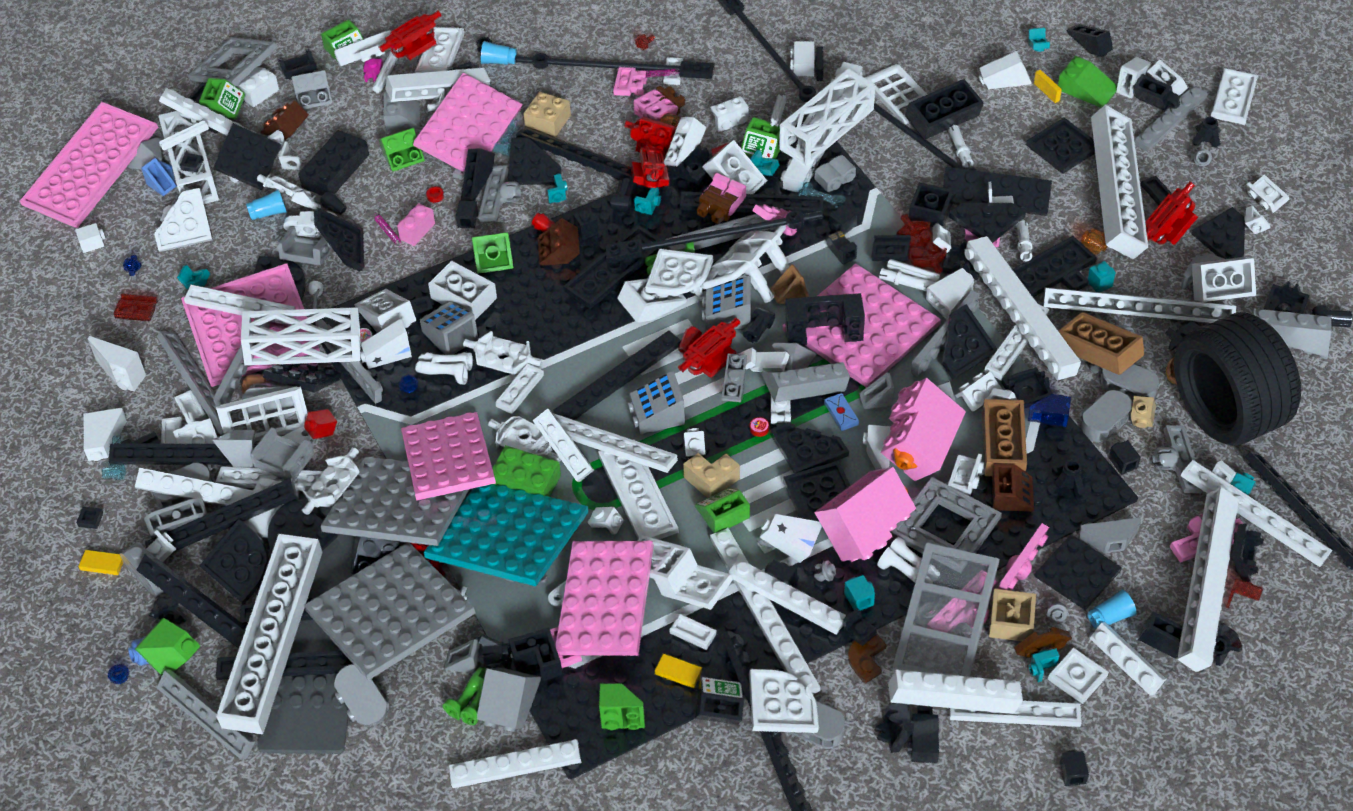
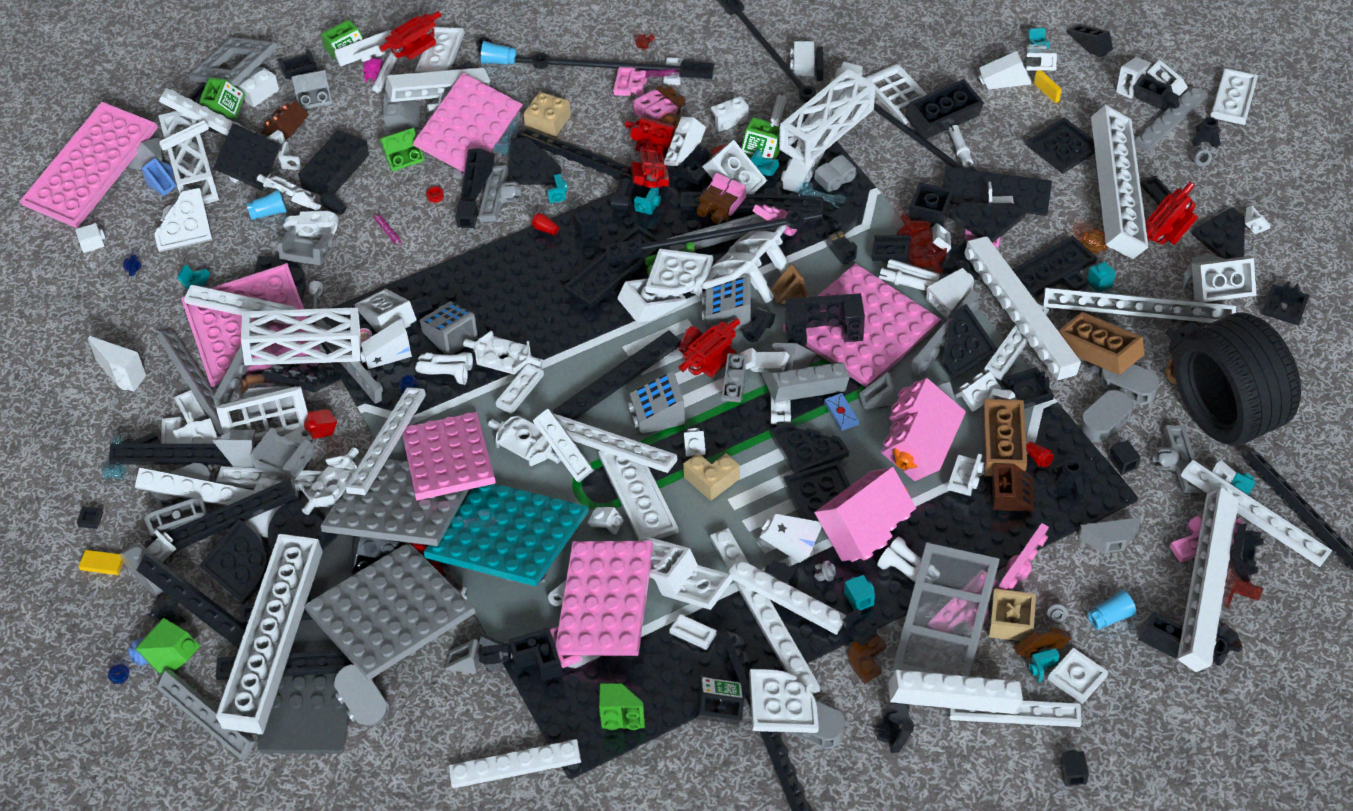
white slope [83,408,127,461] -> none
clear red plate [113,294,158,321] -> none
black plate [179,153,204,173] -> none
black plate [314,208,364,272] -> none
bright pink brick [397,203,435,246] -> none
white brick [428,261,497,320] -> none
bright green piece [442,667,486,725] -> none
bright green slope [472,232,513,274] -> none
light grey slope [477,668,541,732] -> none
bright green brick [492,445,561,497] -> none
copper slope [538,218,580,266] -> none
yellow tile [655,654,702,688] -> none
bright green slope [695,488,750,533] -> none
tile [750,417,769,437] -> none
white slope [863,425,891,470] -> none
light grey plate [890,477,1002,574] -> none
black brick [907,705,939,763] -> none
white pin [1016,220,1032,261] -> none
clear blue slope [1028,394,1071,427] -> none
black plate [1034,534,1122,611] -> none
bright green slope [1058,56,1117,108] -> none
white plate [1090,622,1166,696] -> none
tan brick [1131,396,1156,428] -> none
white bracket [1246,175,1289,213] -> none
light grey wedge [1252,308,1332,359] -> none
black piece [1312,305,1352,327] -> none
none -> white plate [345,388,426,495]
none -> white piece [1026,45,1057,70]
none -> red cone [1026,441,1054,467]

